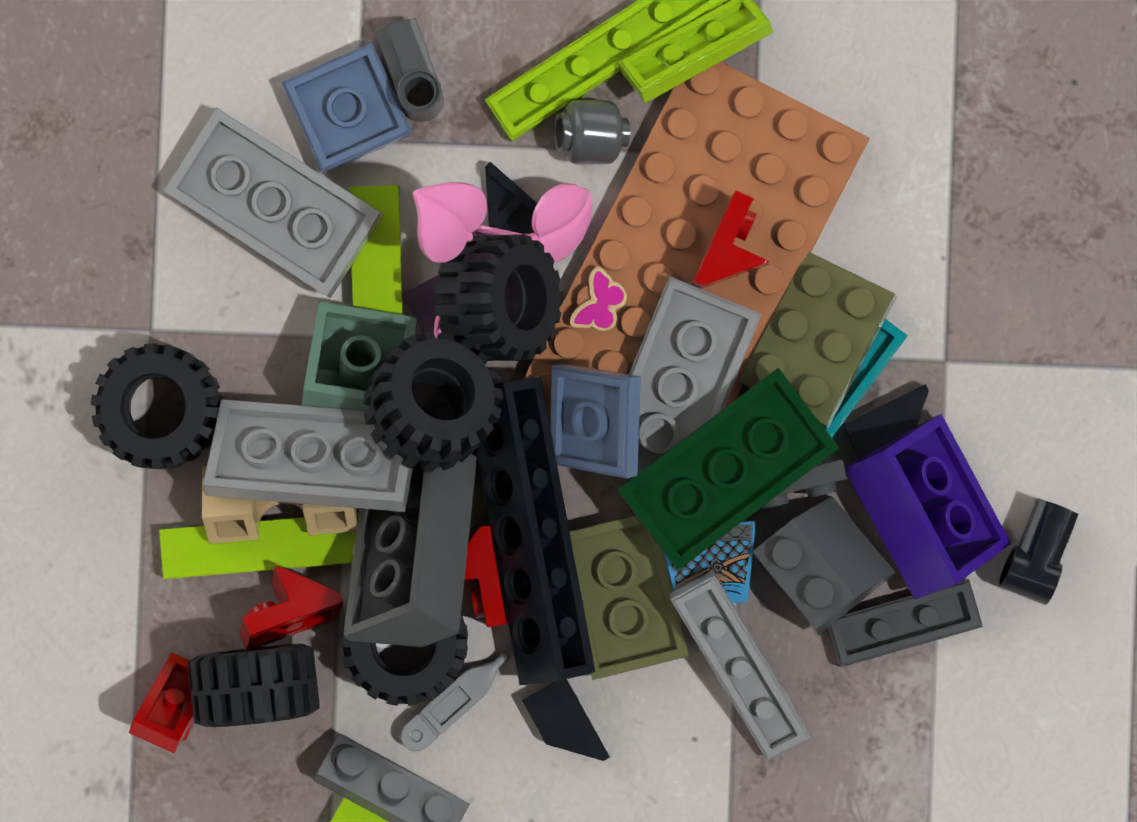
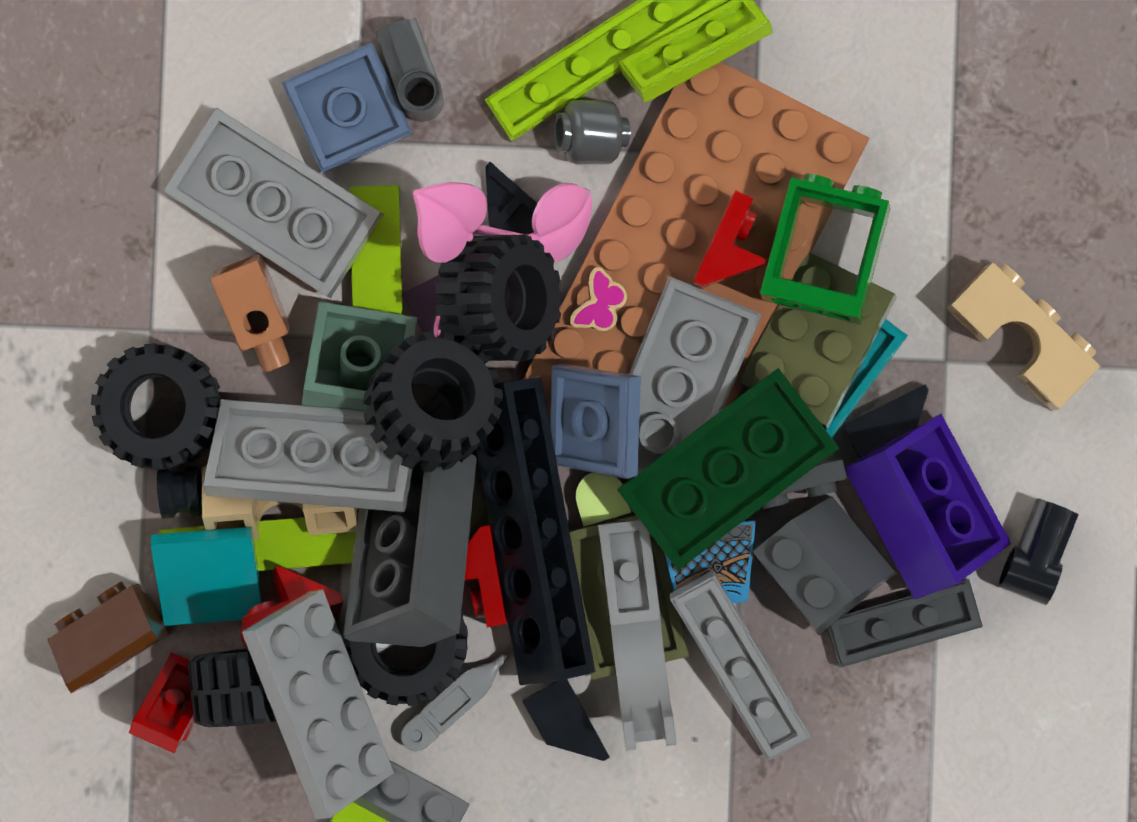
none -> reddish brown slope [47,581,171,693]
none -> teal tile [150,527,263,626]
none -> black wheel [157,466,202,519]
none -> nougat torso [210,253,291,372]
none -> light grey plate [242,589,394,819]
none -> yellowish green tile [576,472,631,526]
none -> light grey piece [598,520,677,751]
none -> green window [760,173,891,325]
none -> tan arch [945,262,1101,411]

